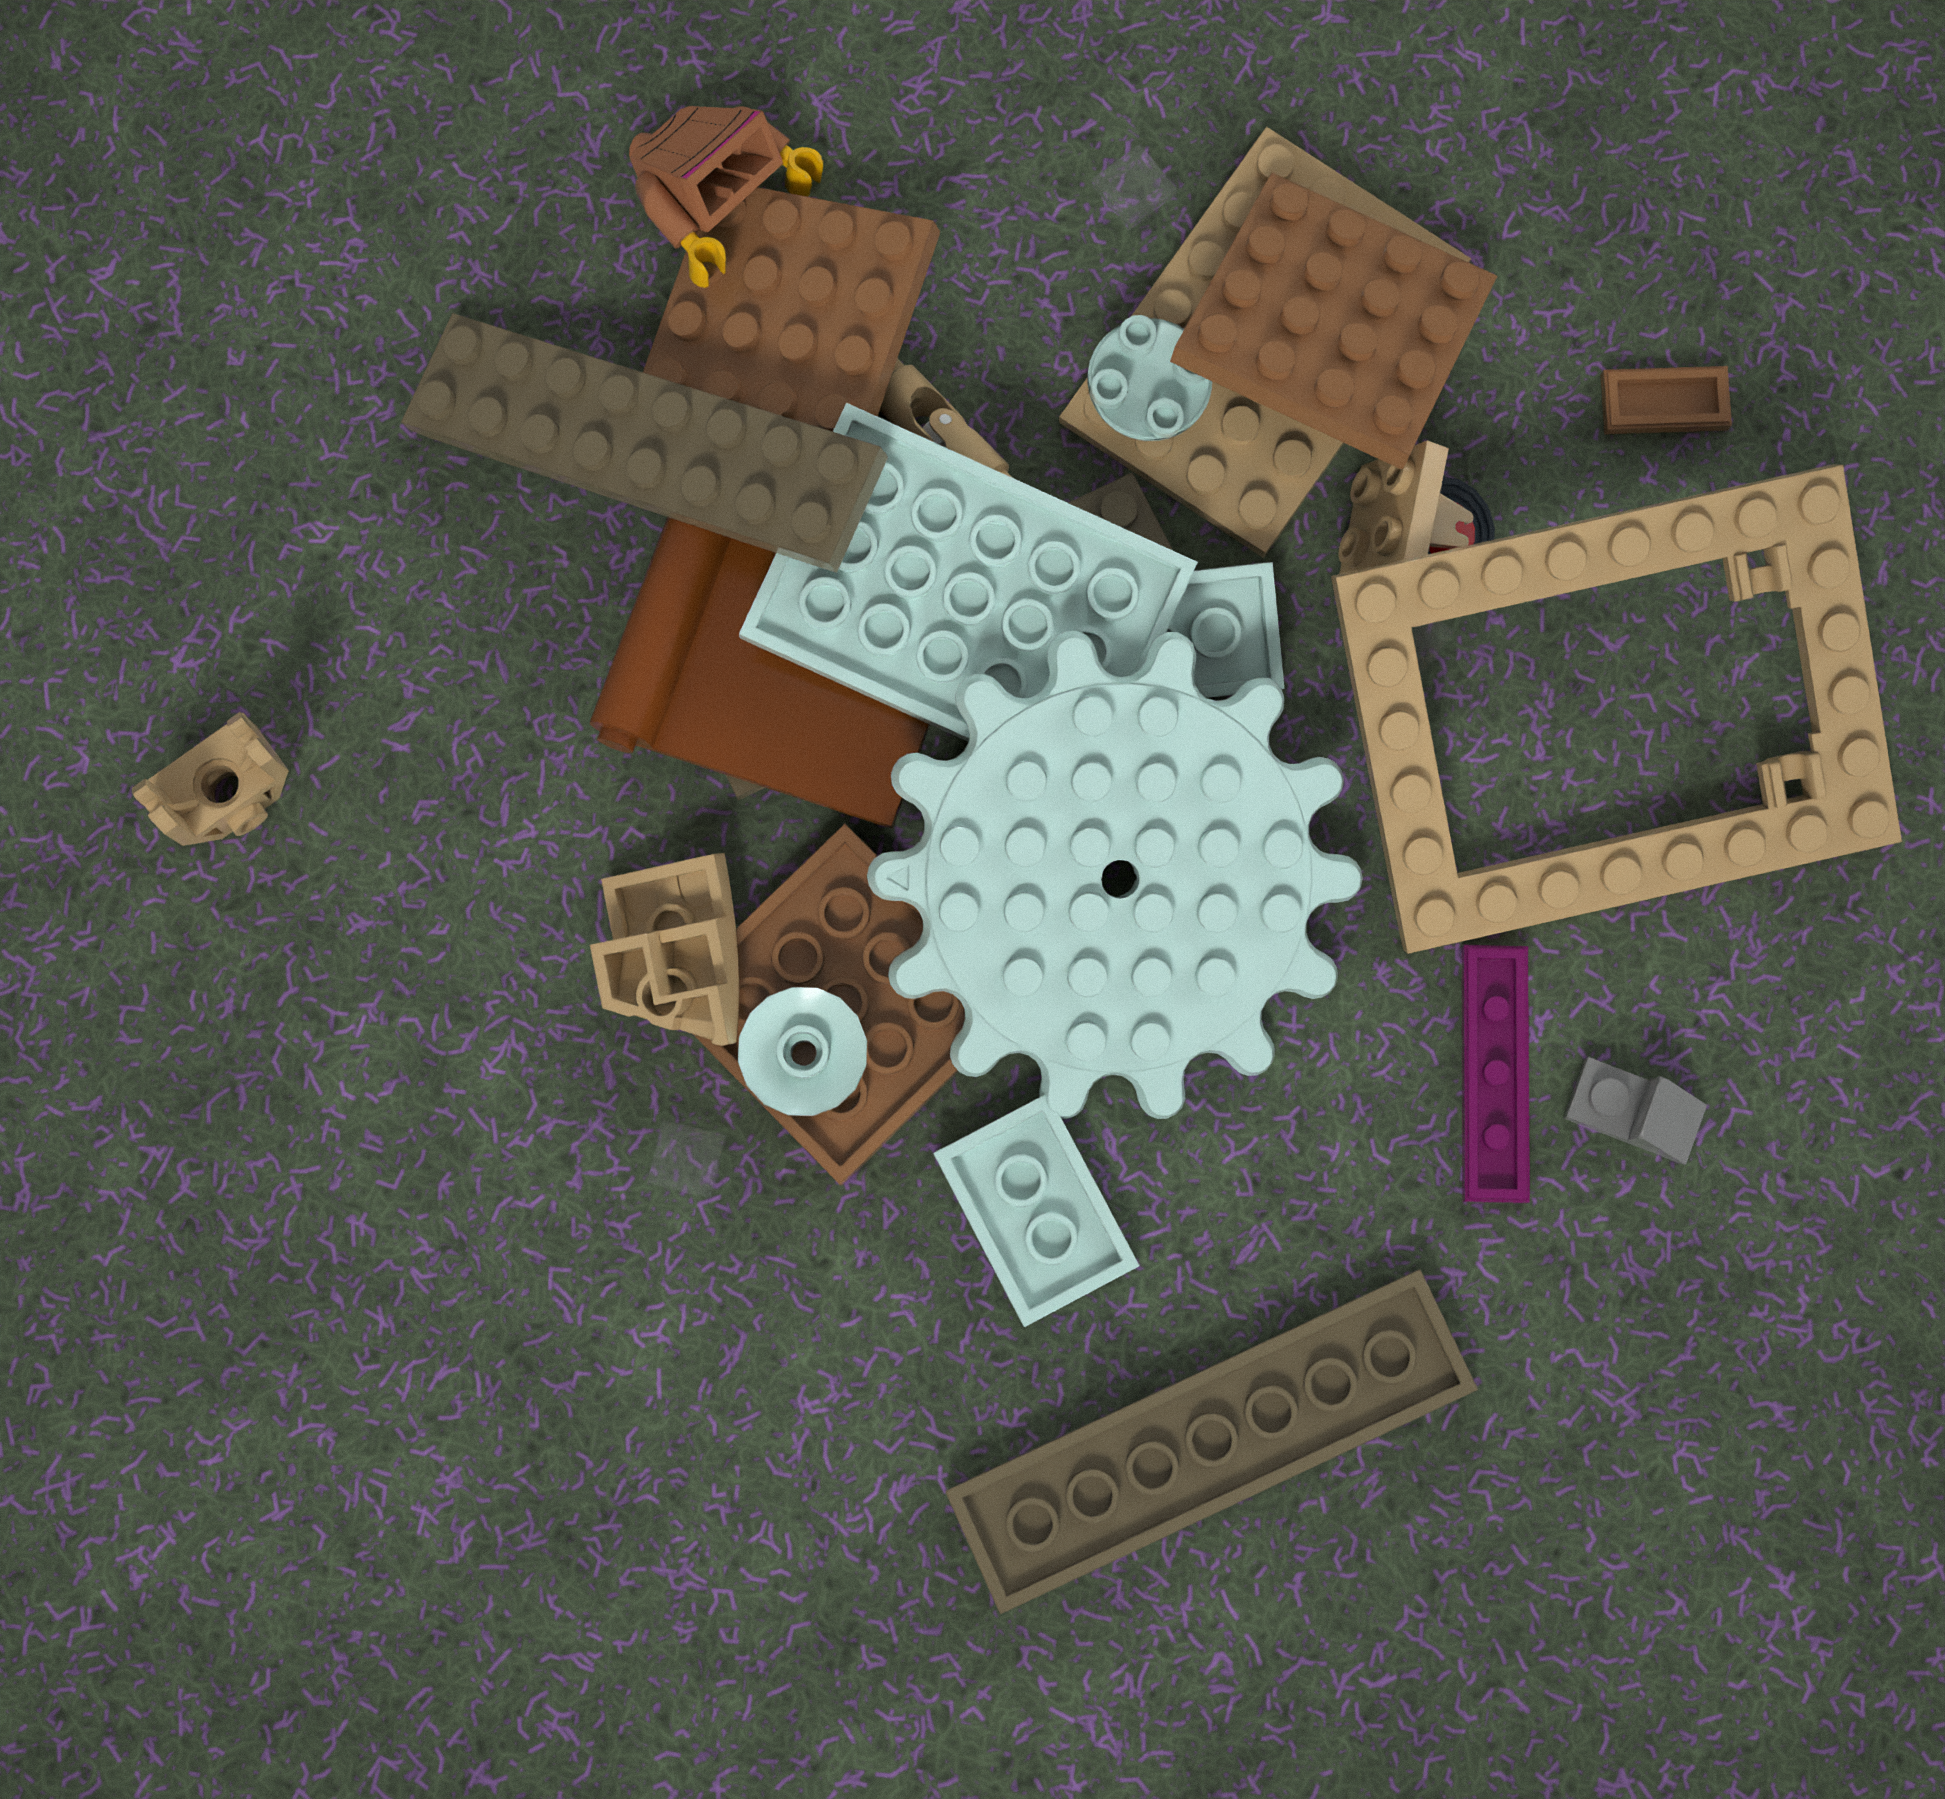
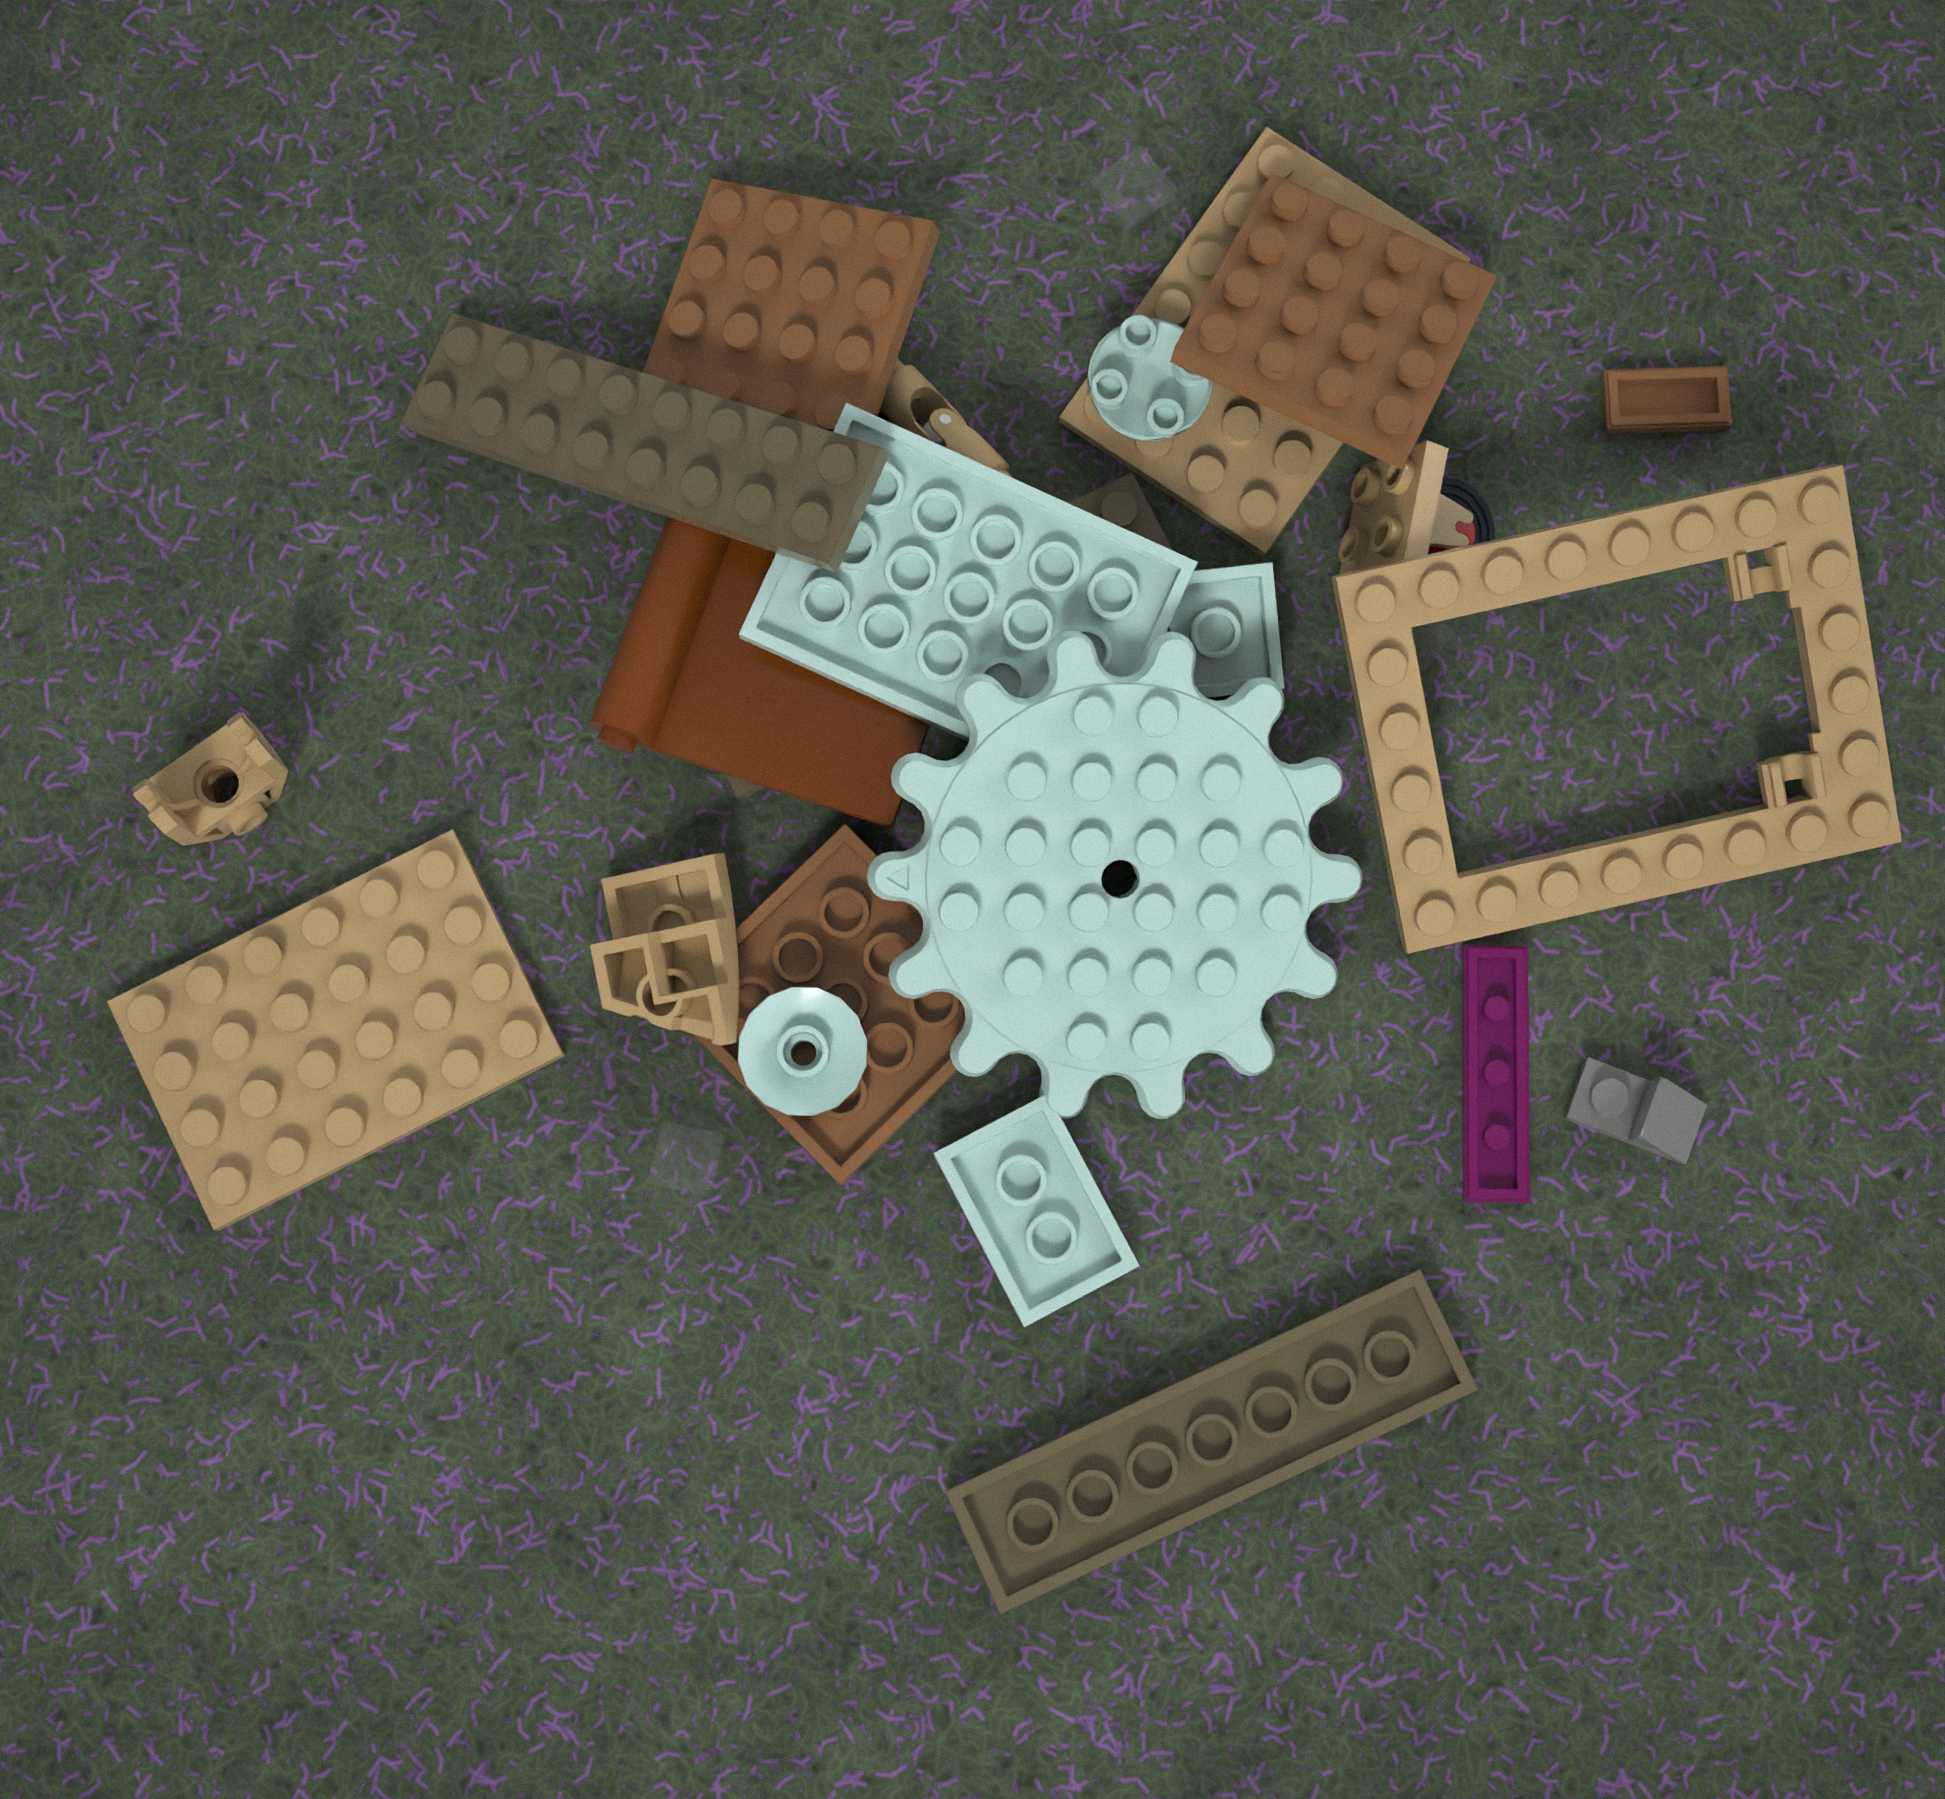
nougat torso [629,106,823,288] -> none
none -> tan plate [107,829,565,1231]

